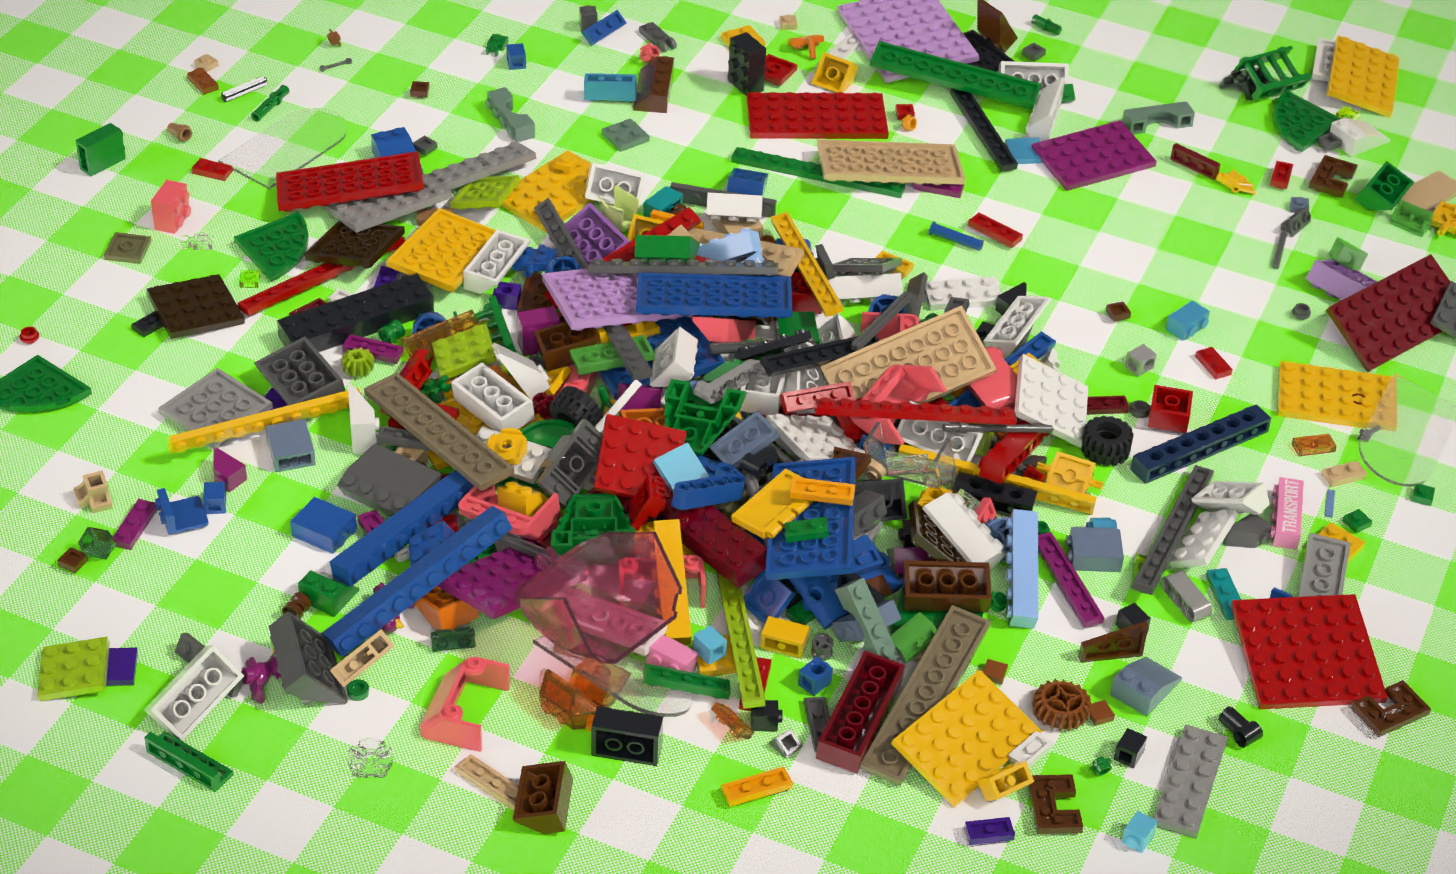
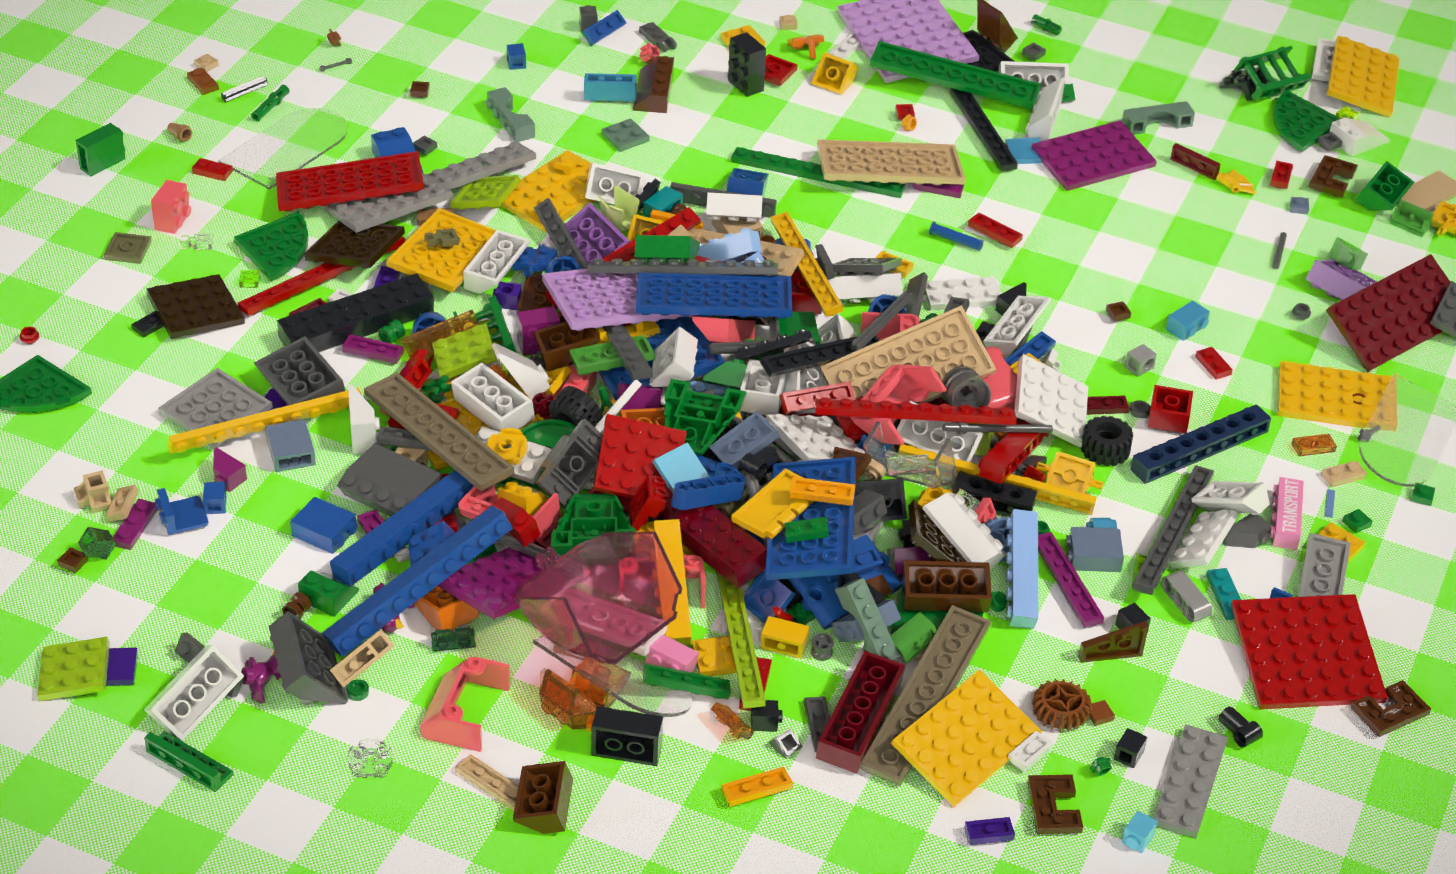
lime gear [341,347,374,378] -> none
green plate [486,34,509,57] -> none
medium azure brick [693,625,727,665] -> none
light grey beam [694,359,762,404] -> none
red plate [747,92,889,139] -> none
blue brick [798,656,833,696] -> none
yellow brick [977,761,1034,801] -> none
dark orange tile [983,659,1008,684] -> none
sand blue slope [1110,657,1182,717] -> none
dark grey hinge [1280,205,1311,237] -> none
none -> tan plate [105,484,139,522]
none -> olive plate [424,228,460,247]
none -> red slope [486,497,541,547]
none -> black plate [635,178,661,214]
none -> red piece [773,606,794,622]
none -> flat silver wheel [942,366,991,408]

